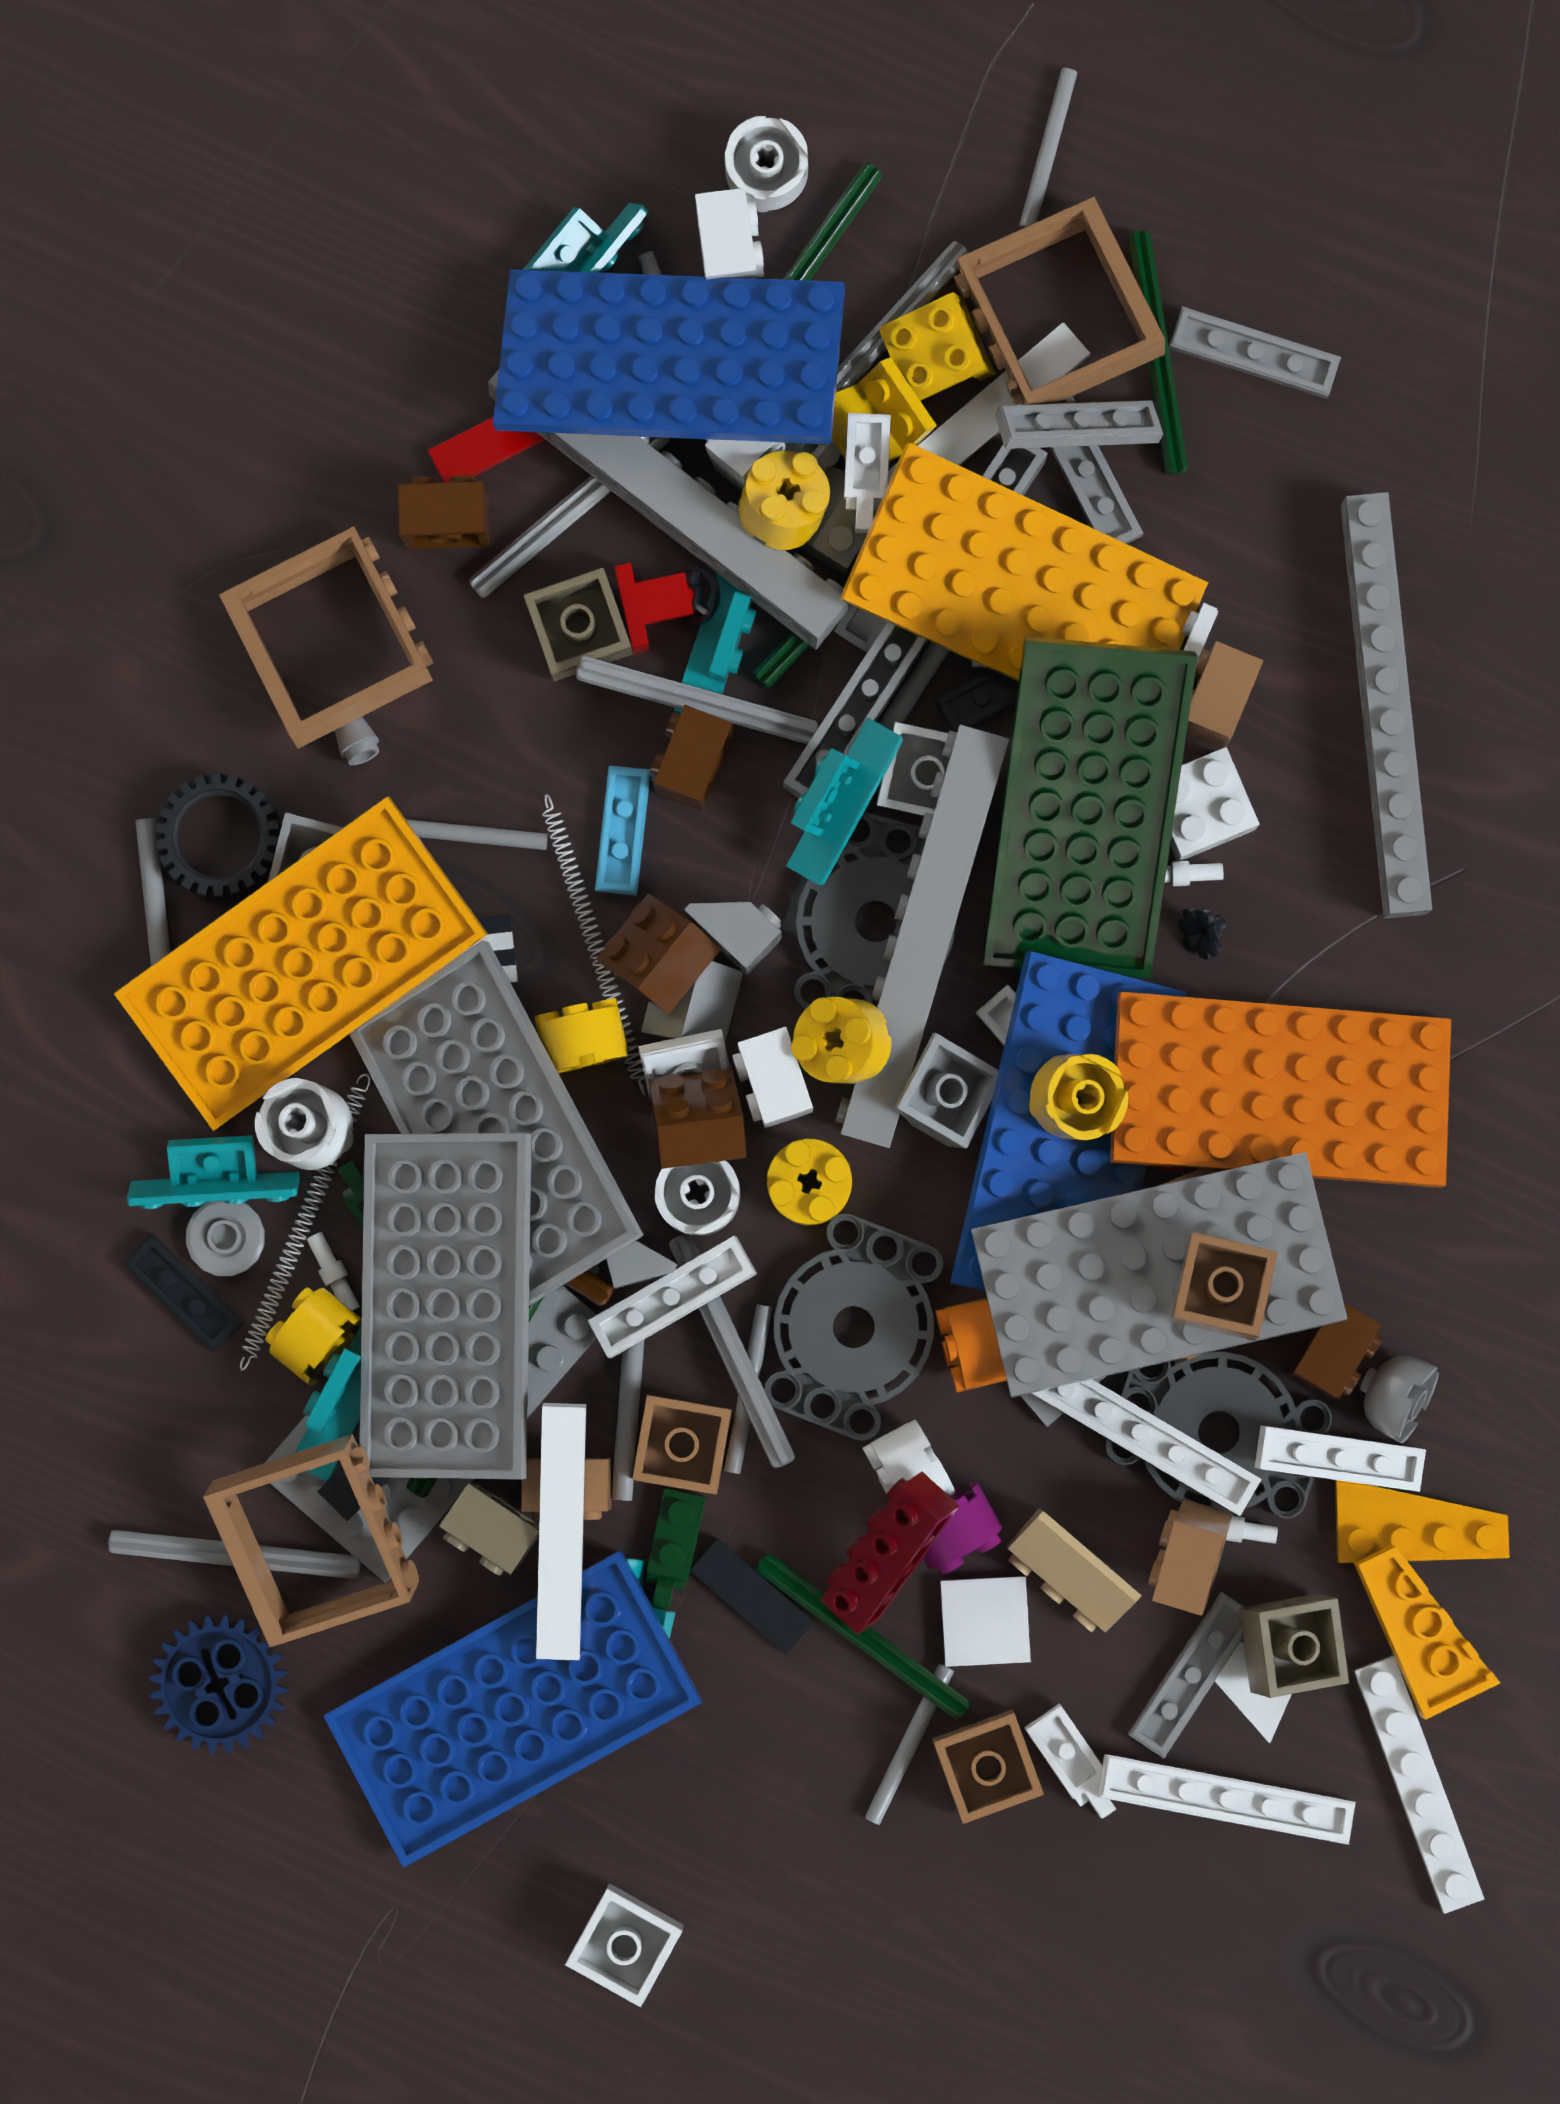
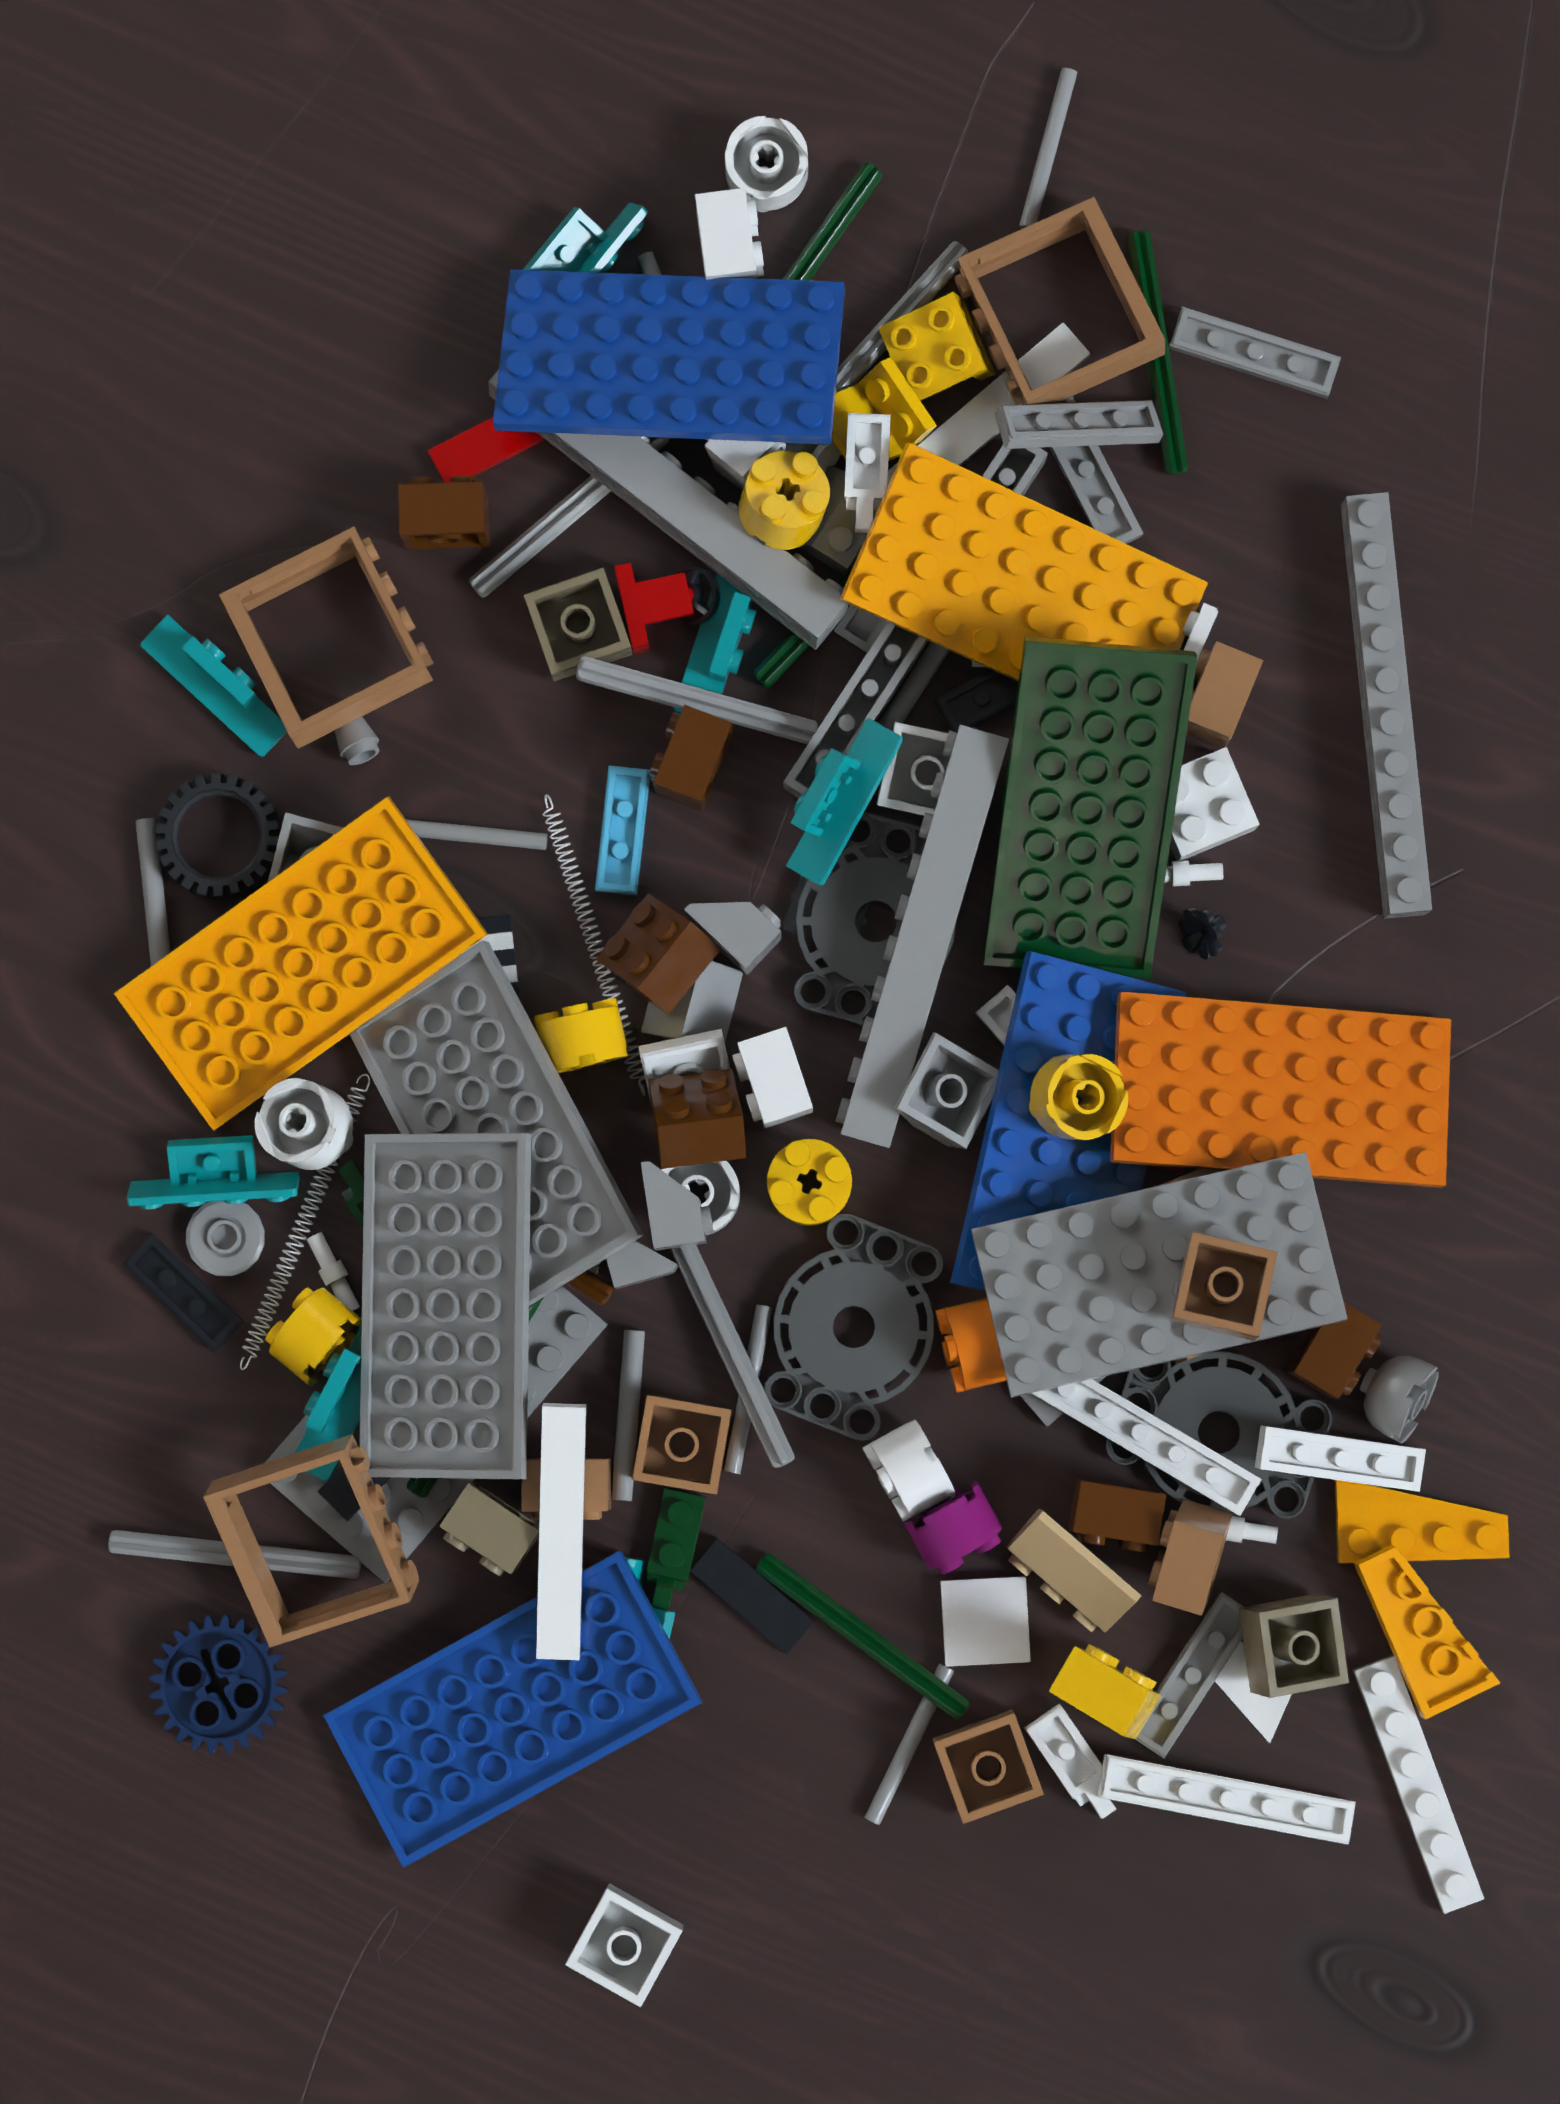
white plate [588,1236,757,1358] -> none
yellow brick [791,997,892,1084] -> none
dark red brick [821,1471,960,1635] -> none
none -> teal bracket [141,614,287,757]
none -> light grey slope [641,1161,714,1251]
none -> yellow brick [1049,1644,1161,1739]
none -> reddish brown brick [1068,1479,1166,1552]

